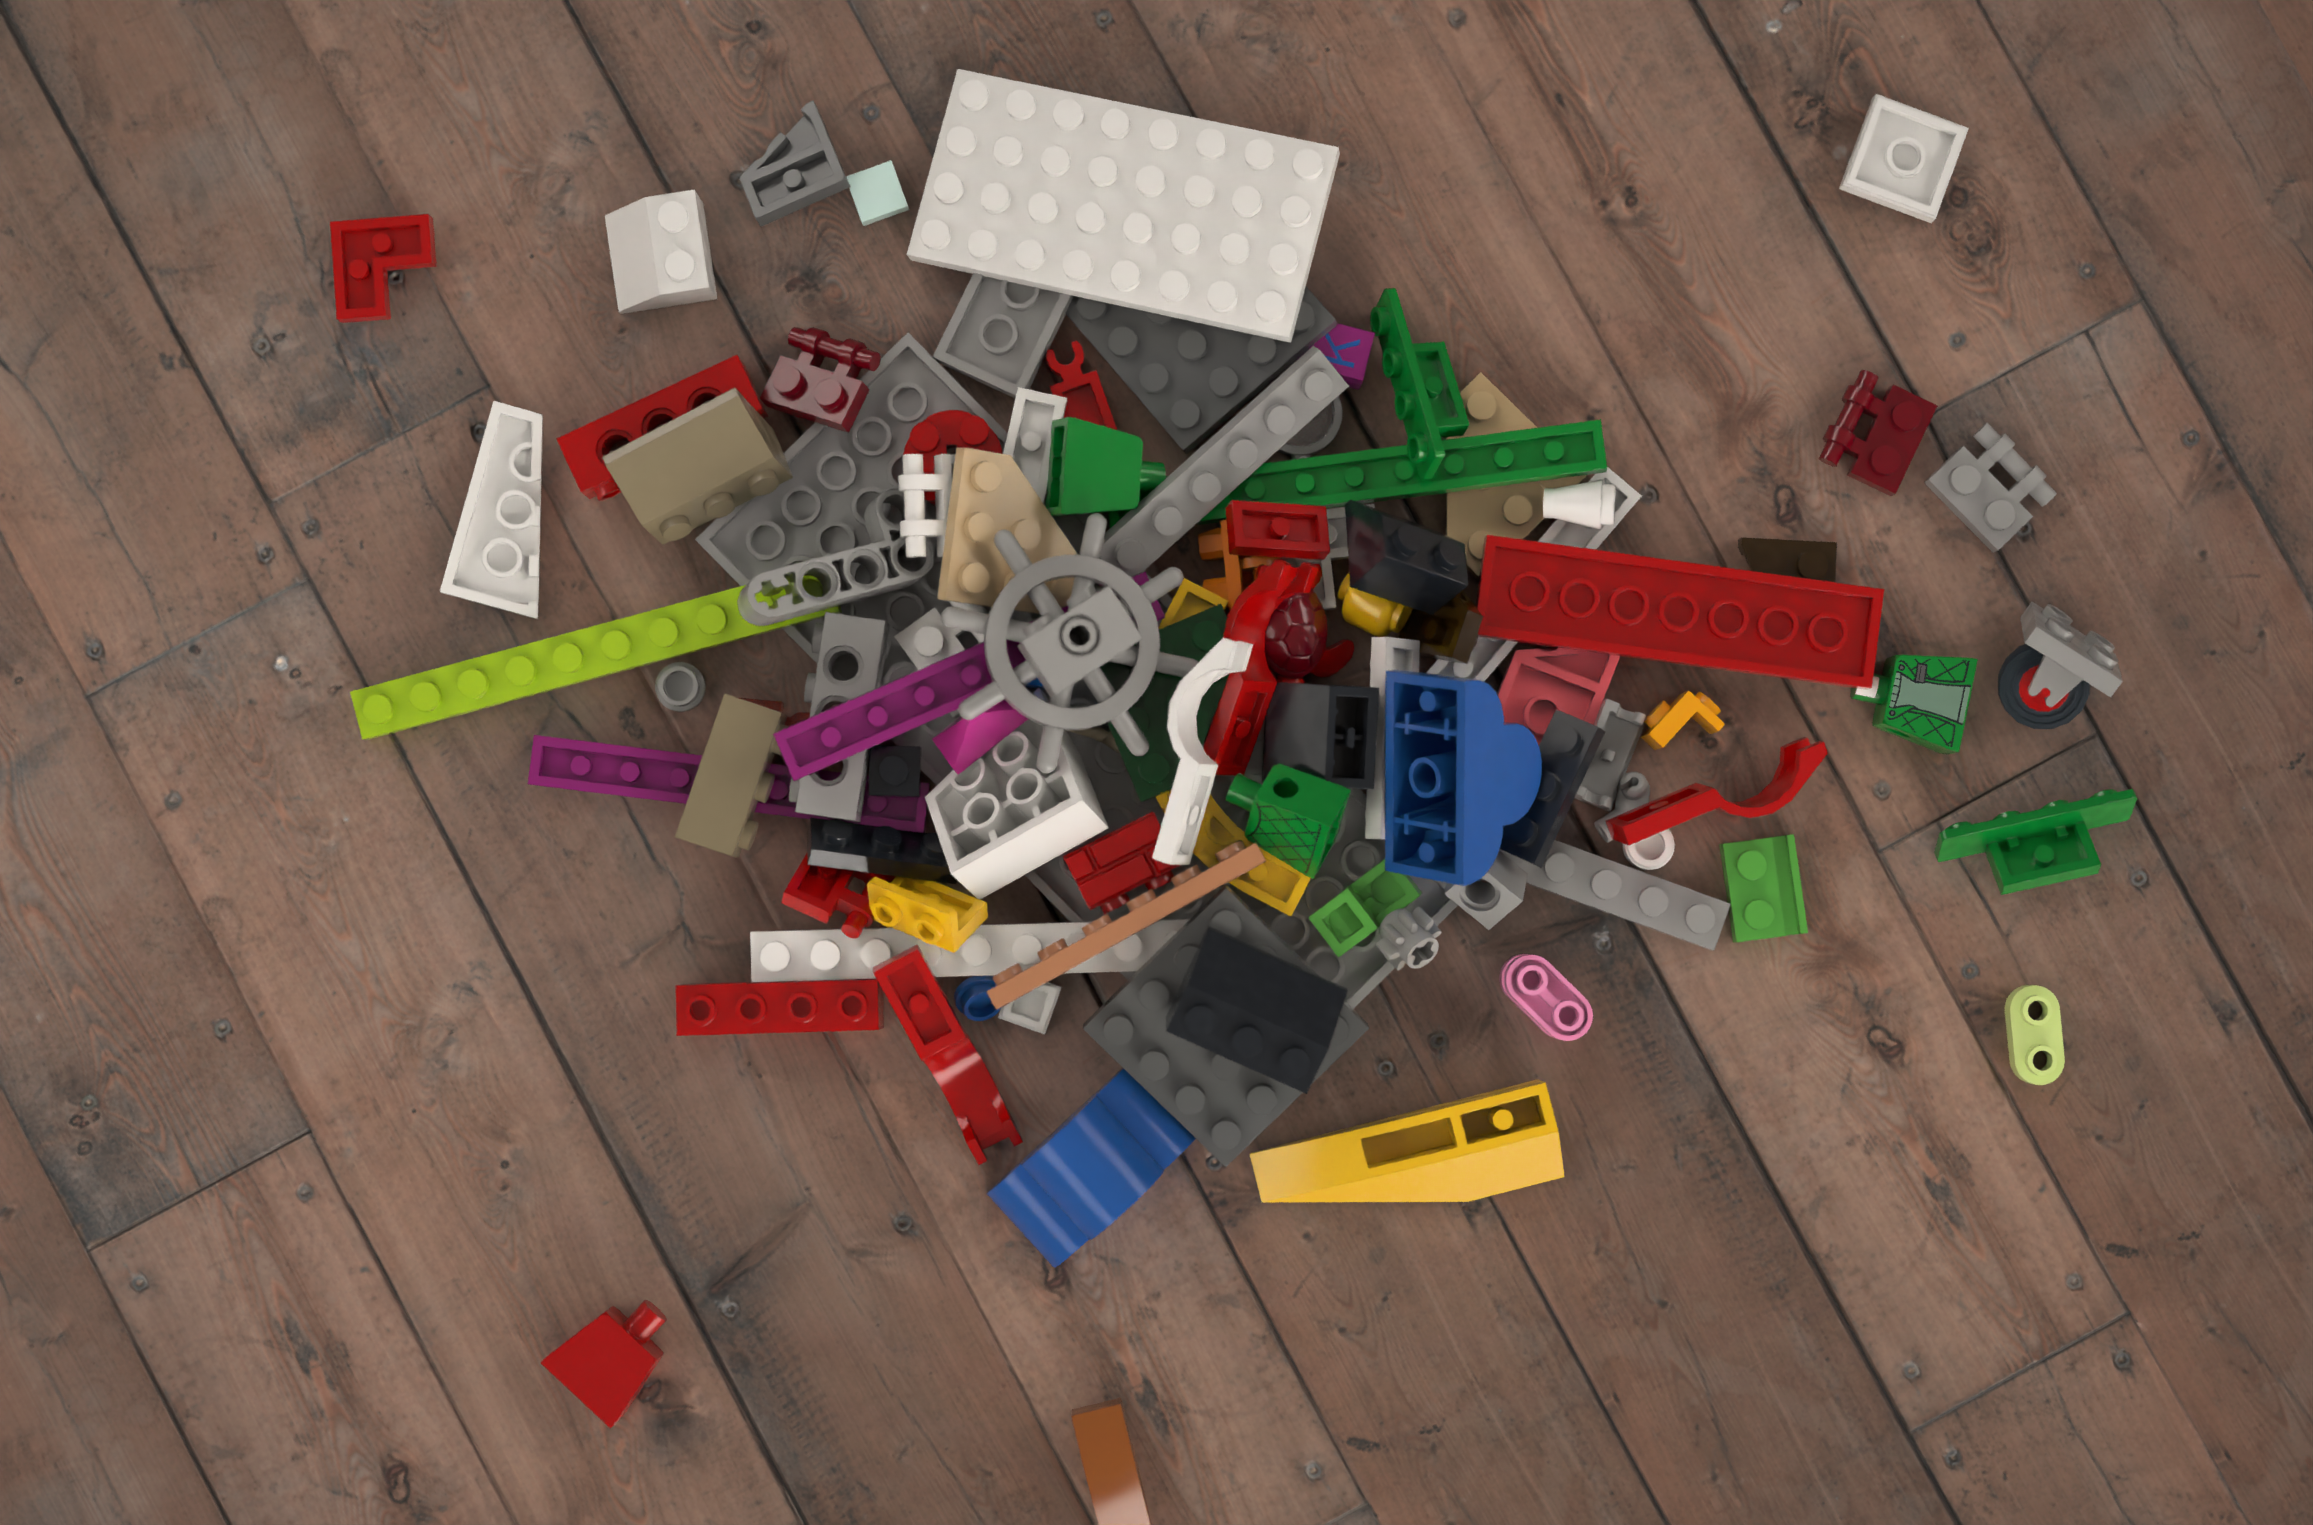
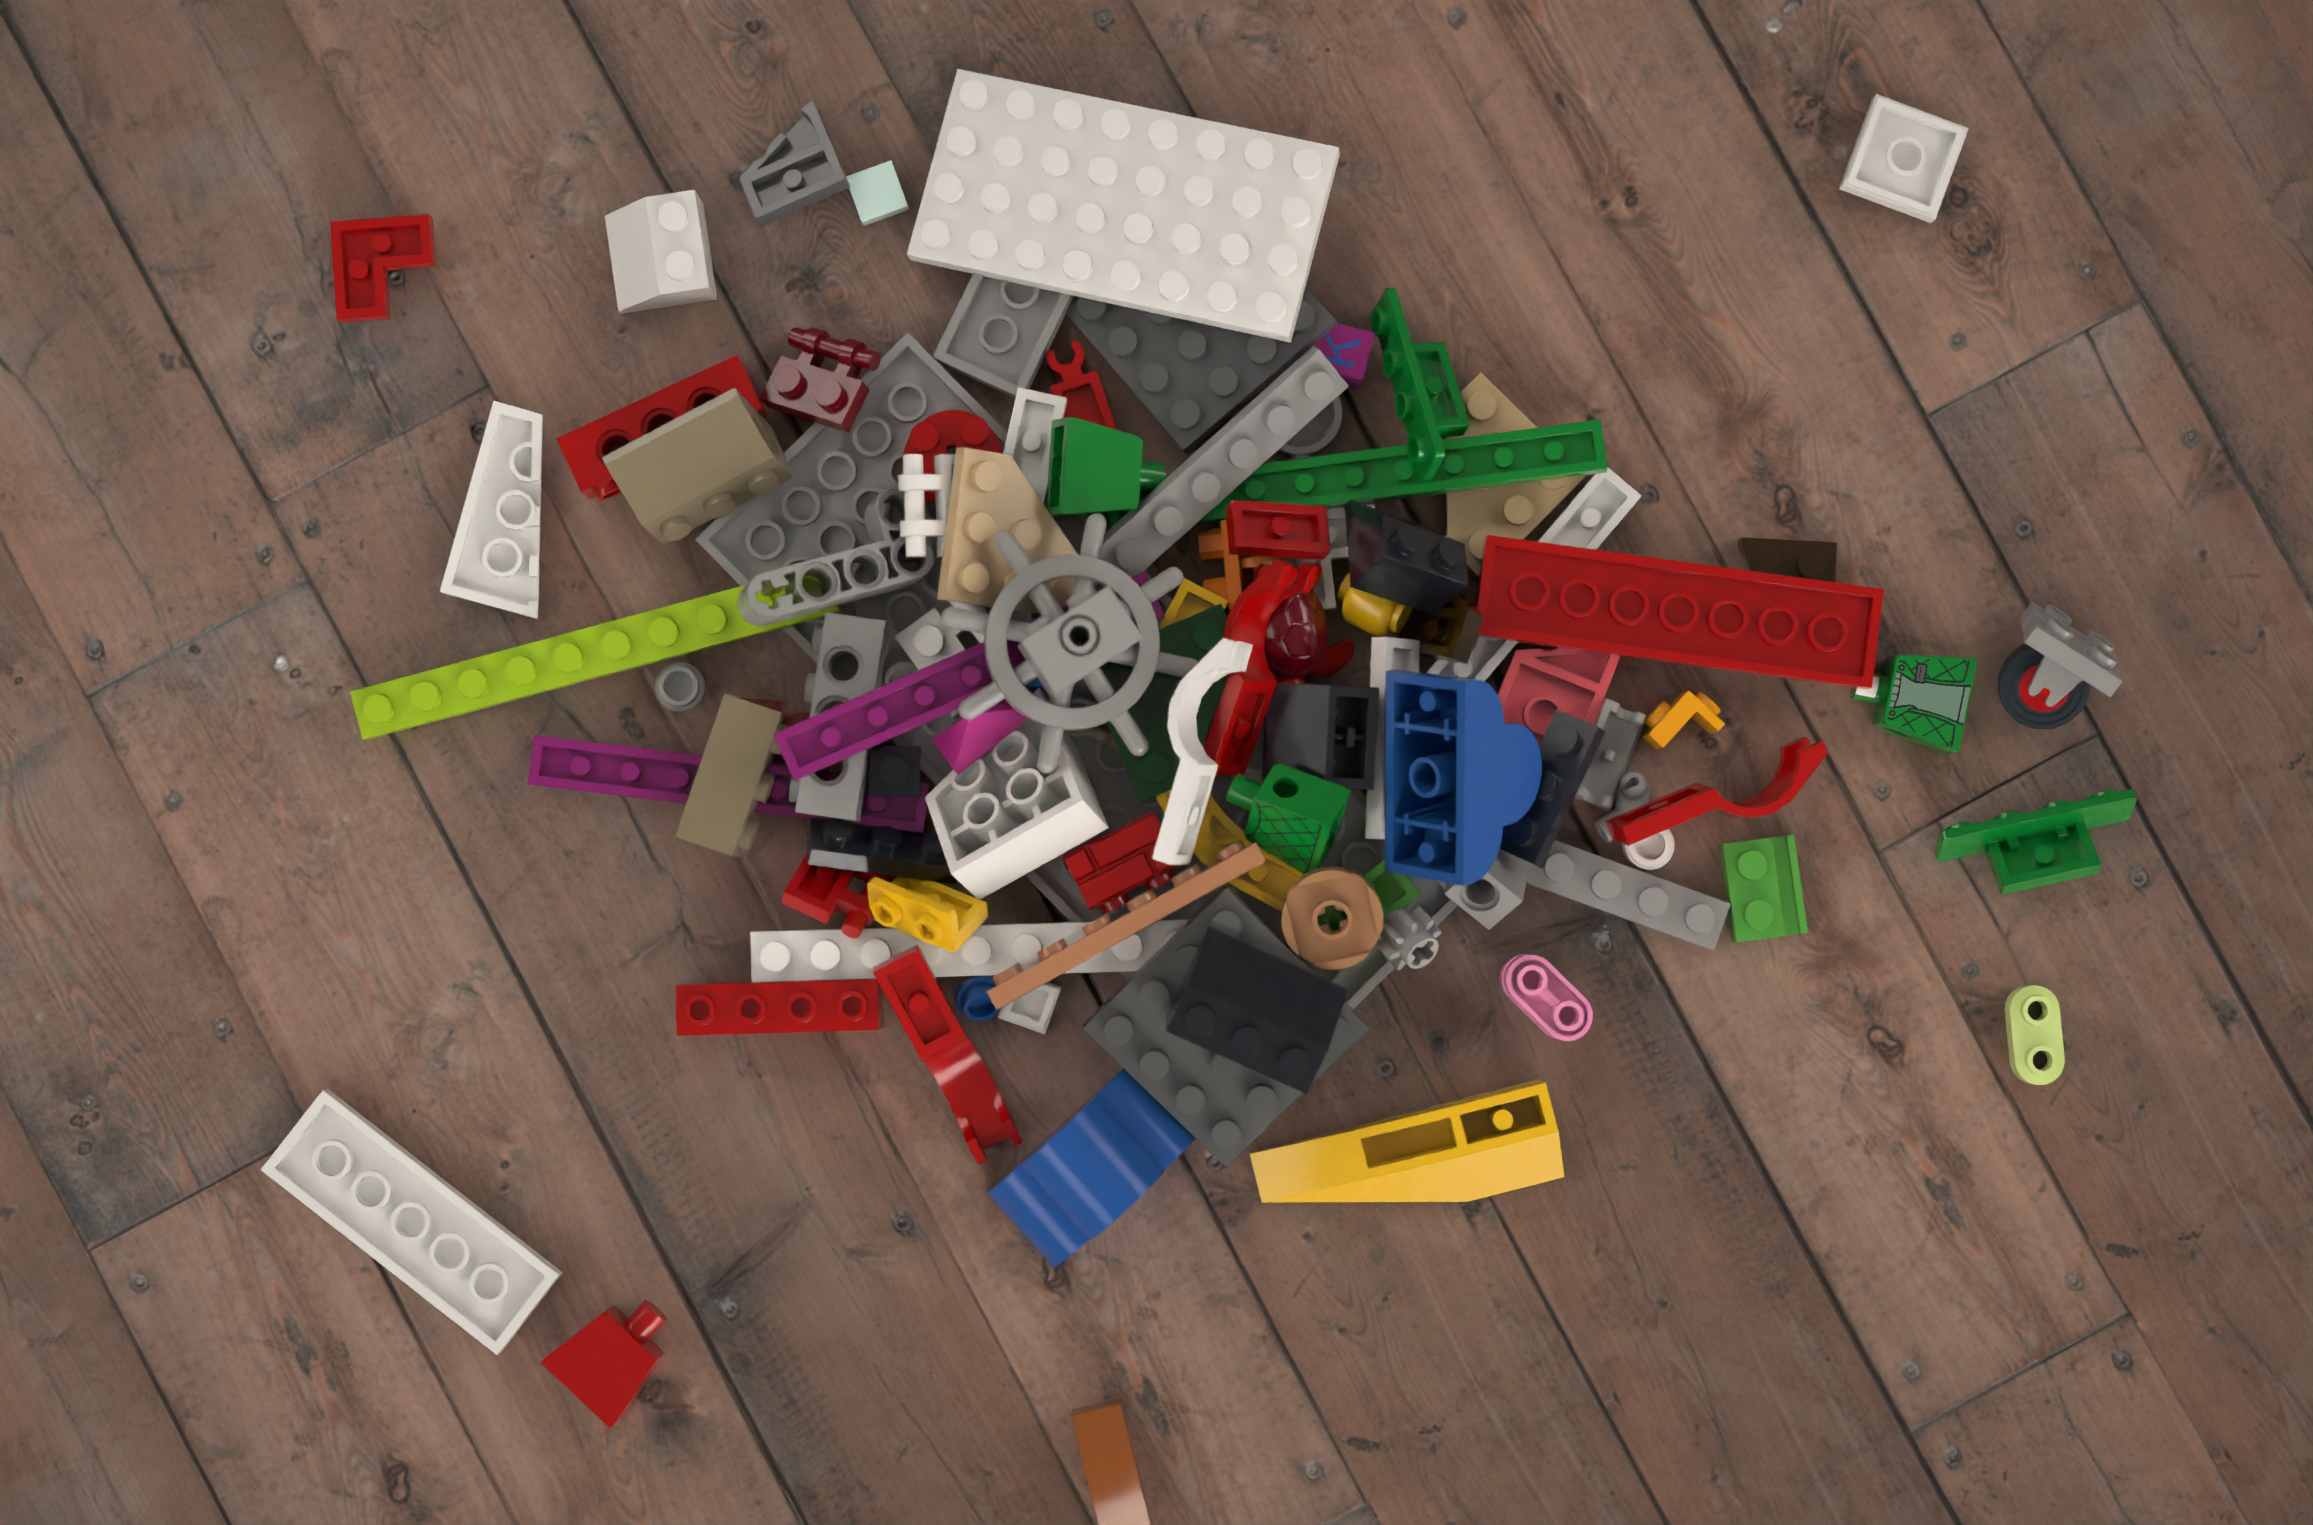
white cone [1543,479,1615,529] -> none
dark red plate [1819,370,1938,496] -> none
light grey plate [1924,423,2057,553] -> none
none -> white plate [261,1089,563,1355]
none -> medium nougat plate [1281,866,1384,970]

